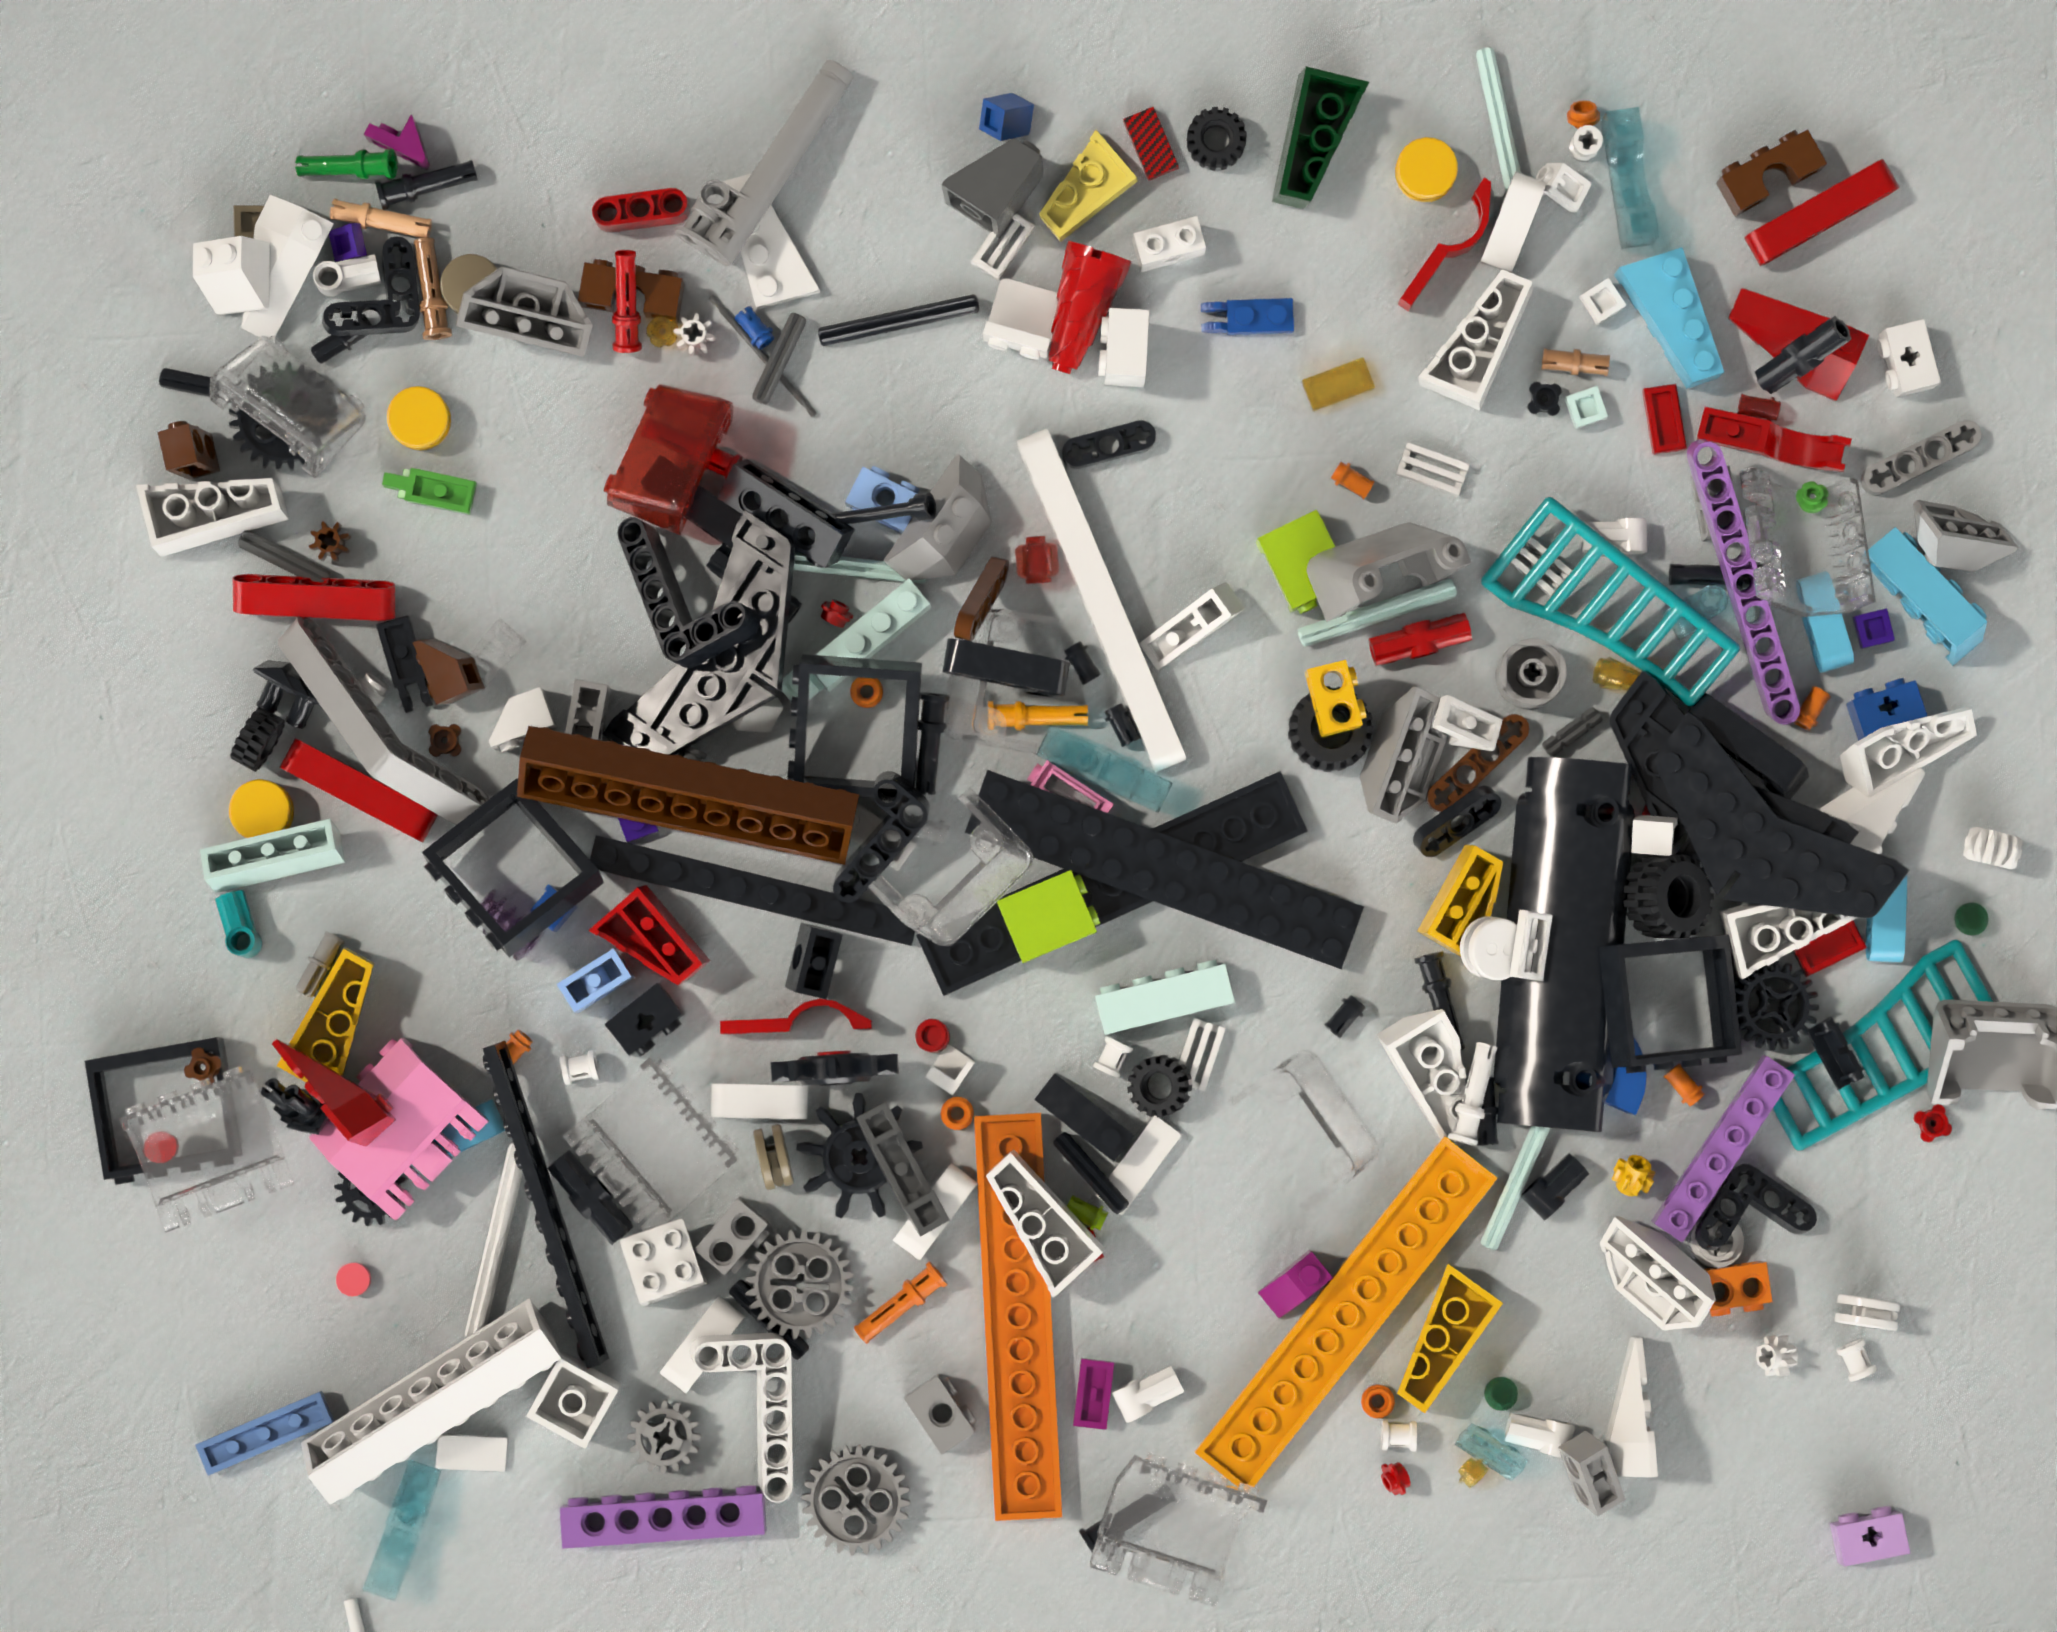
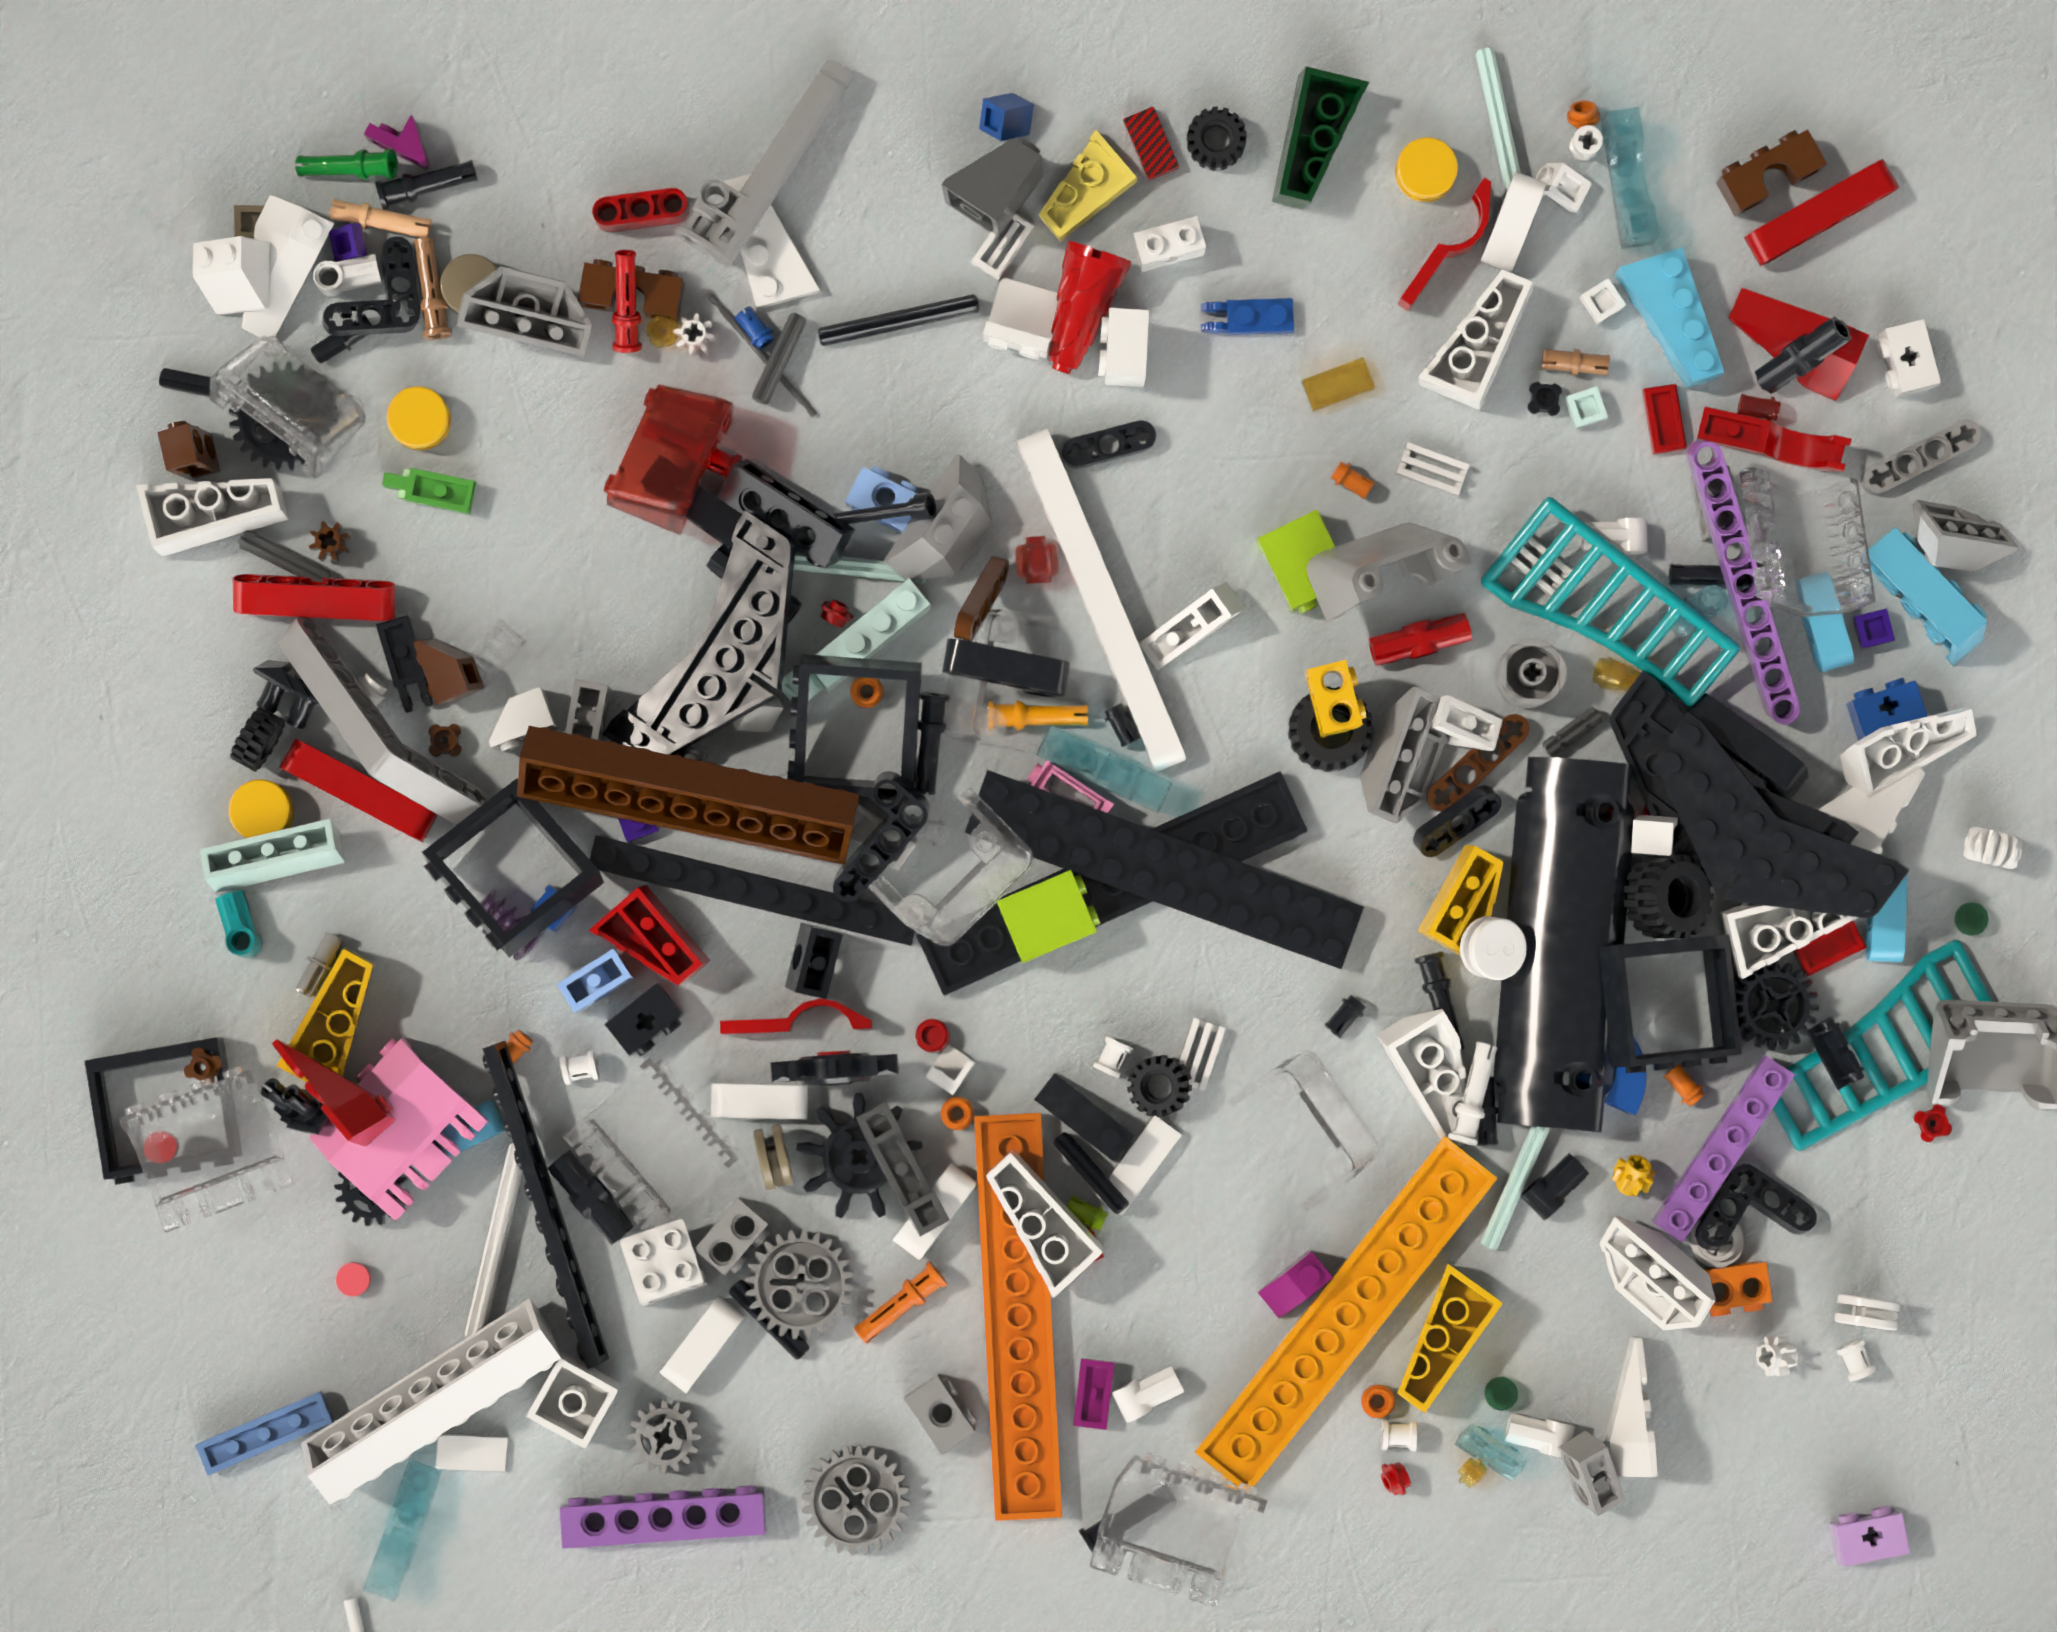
black beam [617,517,760,668] -> none
white beam [689,1333,793,1503] -> none
black pin [1064,641,1101,685] -> none
light aqua brick [1094,959,1235,1035] -> none
light aqua axle [1298,579,1457,647] -> none
white tile [1510,910,1553,981] -> none
orange pin [1794,686,1831,731] -> none
bright green plate [1796,481,1829,513] -> none

